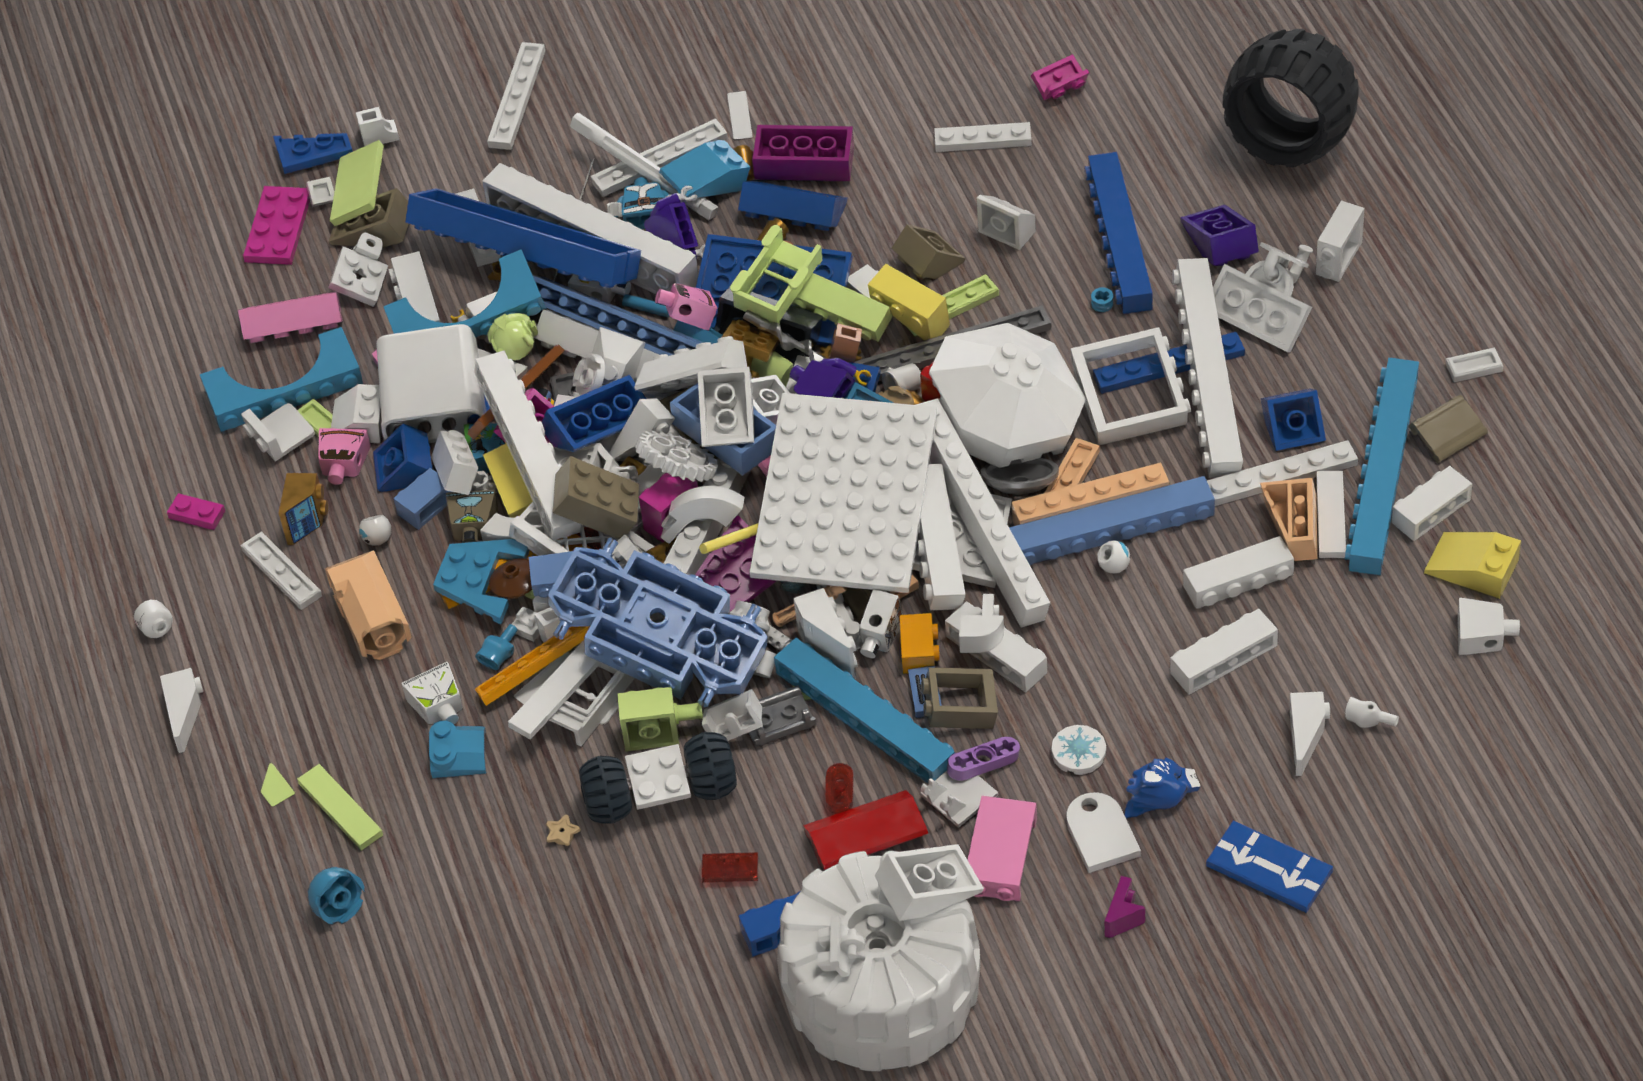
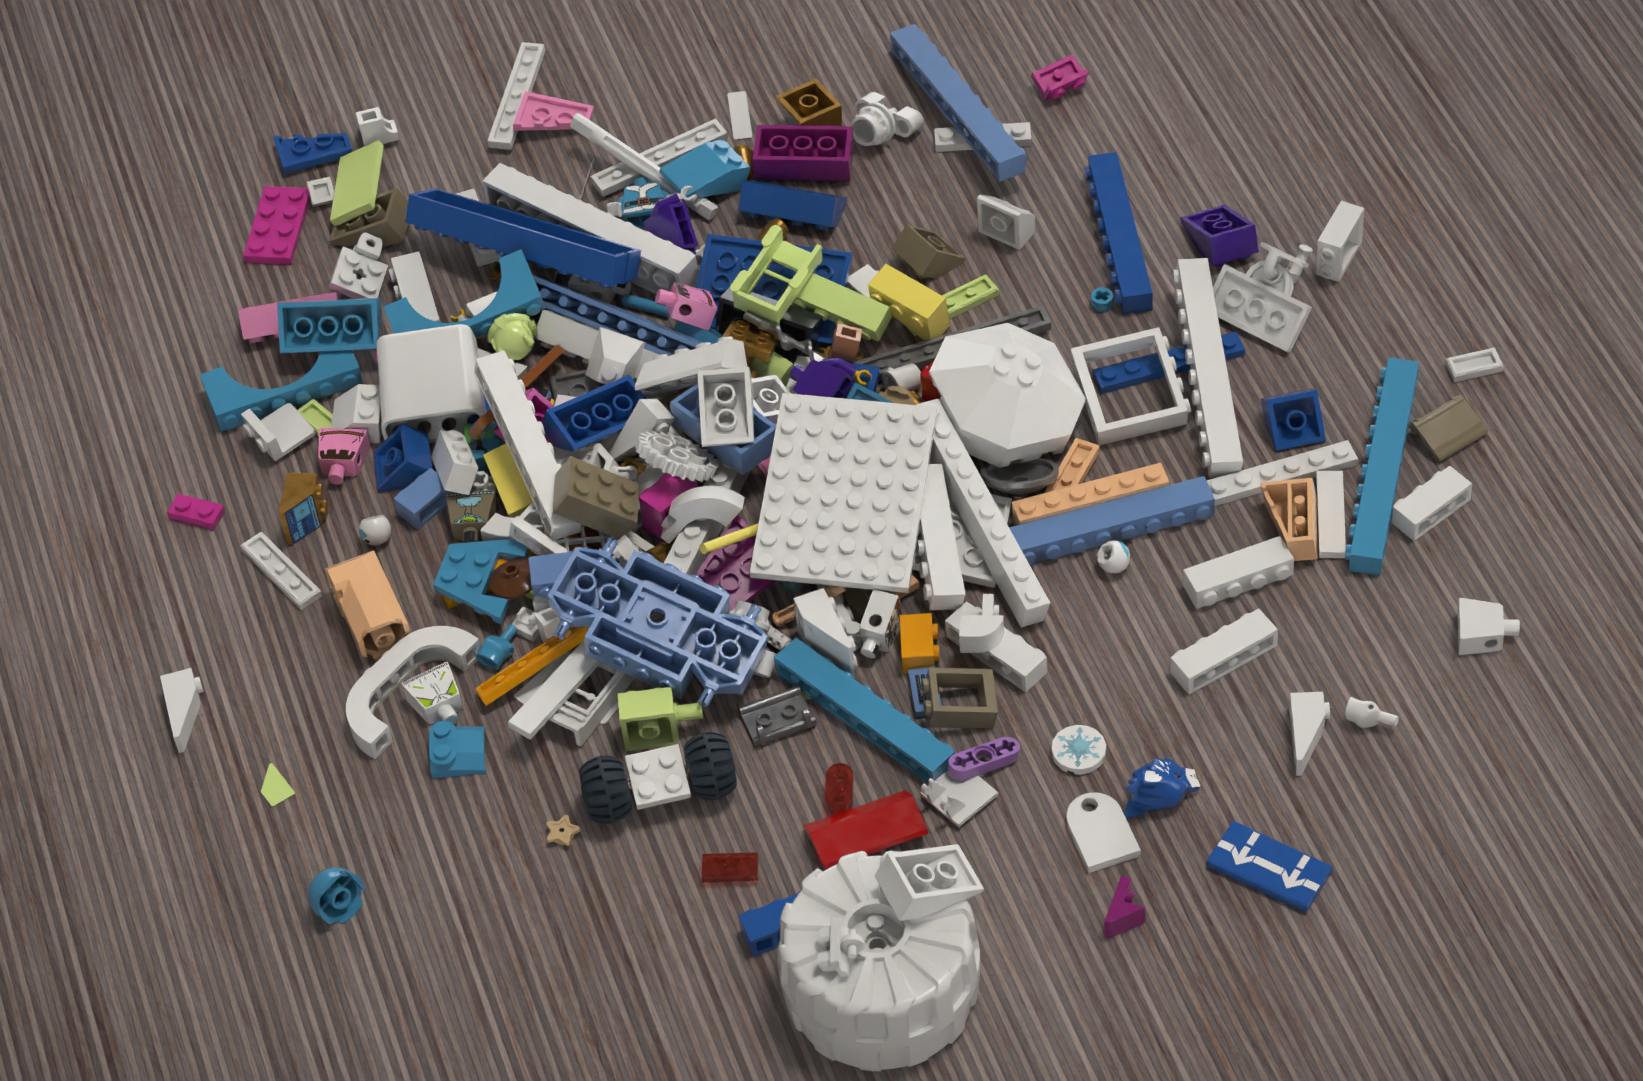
white head [134,600,173,638] -> none
yellowish green tile [297,764,383,851] -> none
white tile [572,353,605,397] -> none
white window [702,689,763,741] -> none
bright pink panel [968,796,1037,901] -> none
black tyre [1222,29,1359,168] -> none
light yellow slope [1424,532,1521,599] -> none
none -> dark azure slope [277,298,382,353]
none -> white arch [346,626,481,759]
none -> bright pink wing [513,91,594,131]
none -> pearl gold slope [776,79,842,126]
none -> white beam [851,92,924,146]
none -> medium blue brick [890,24,1027,182]

